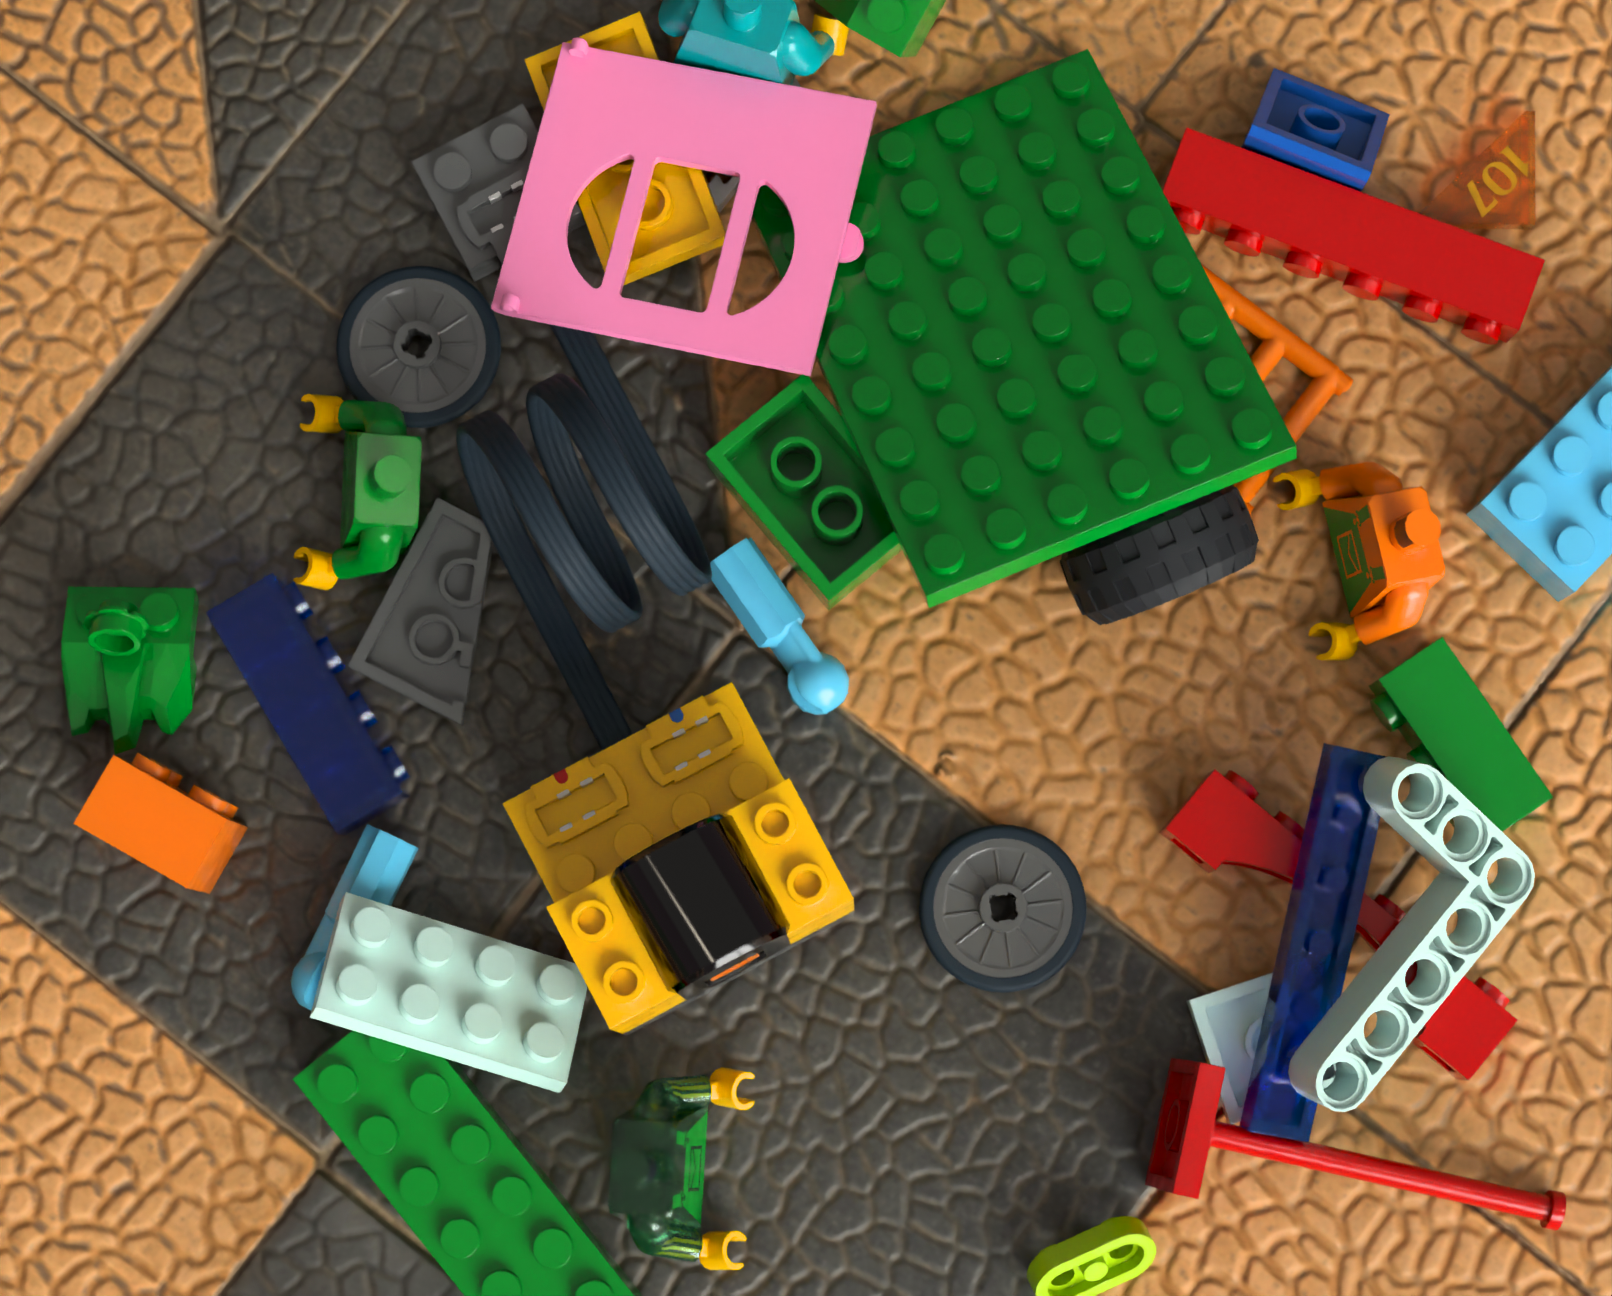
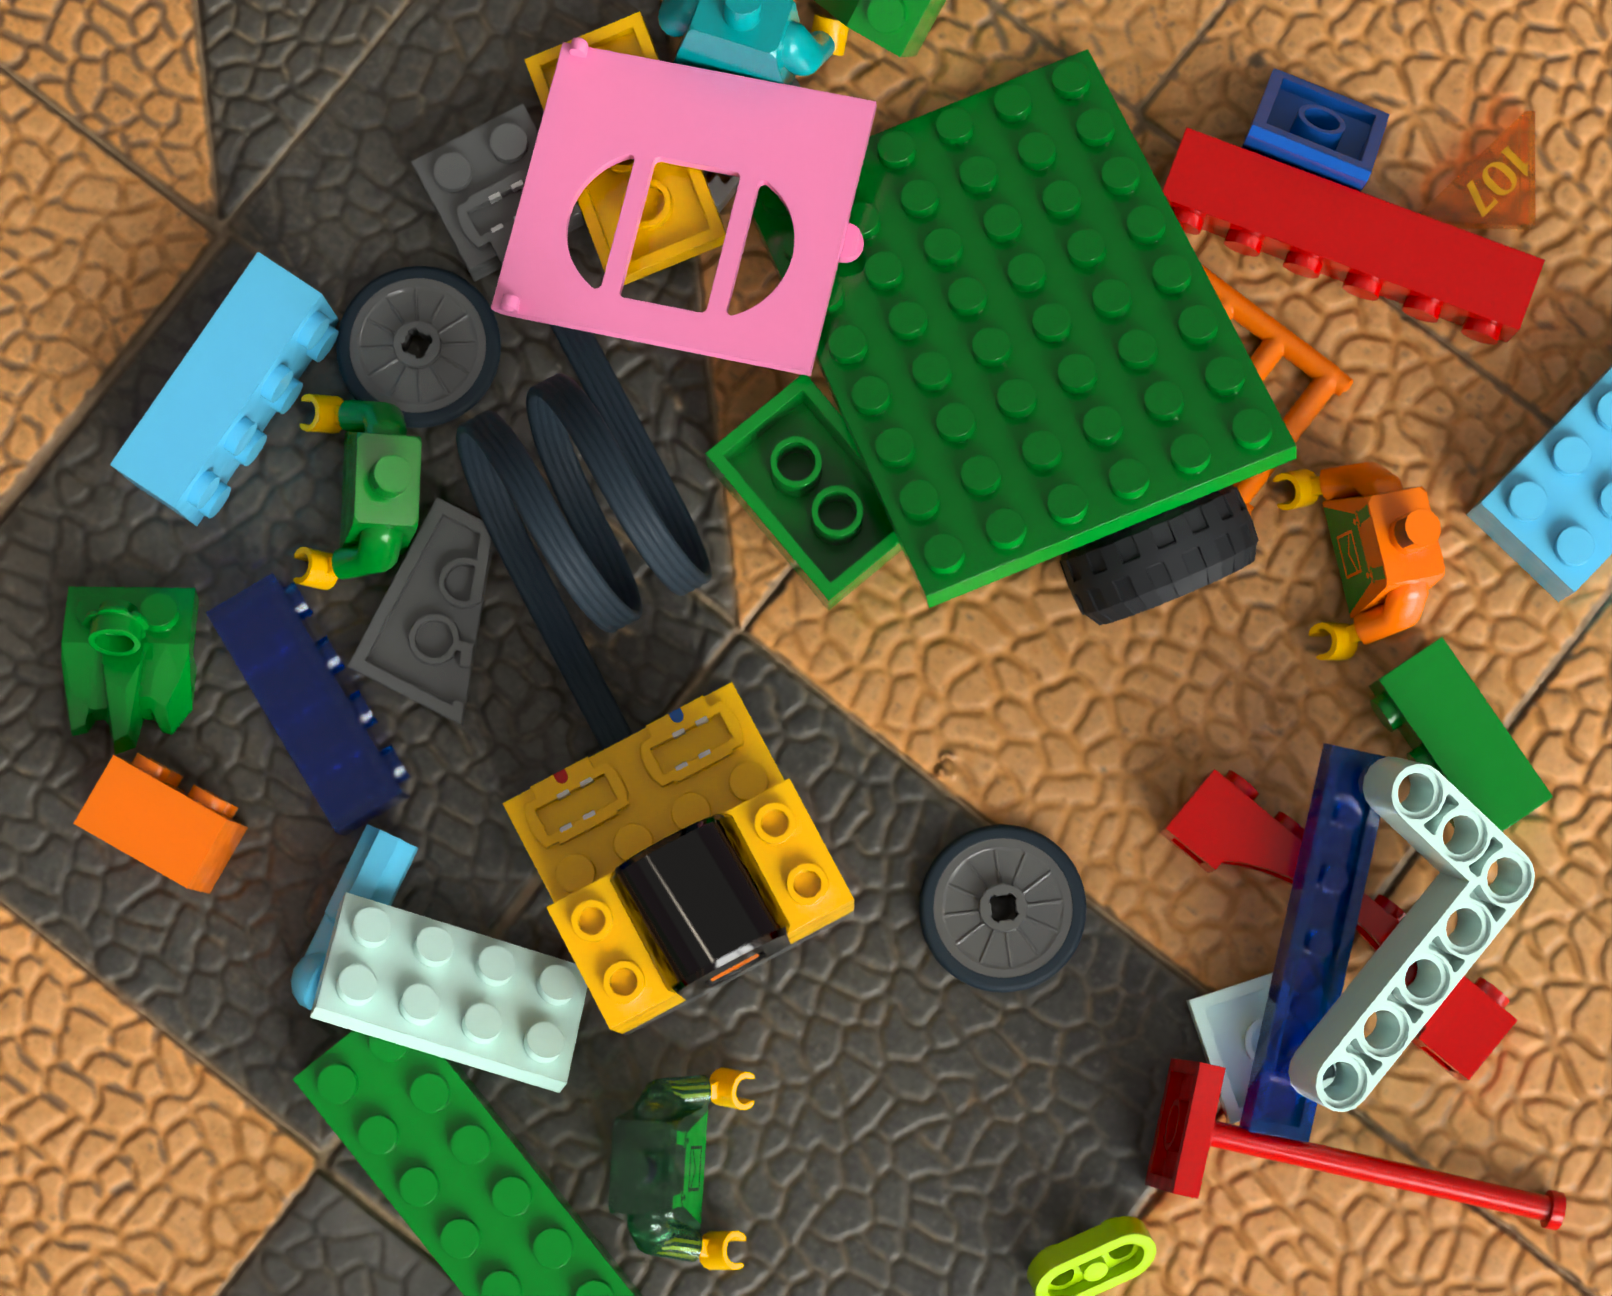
medium azure piece [710,538,849,715] -> none
none -> medium azure brick [110,252,339,526]

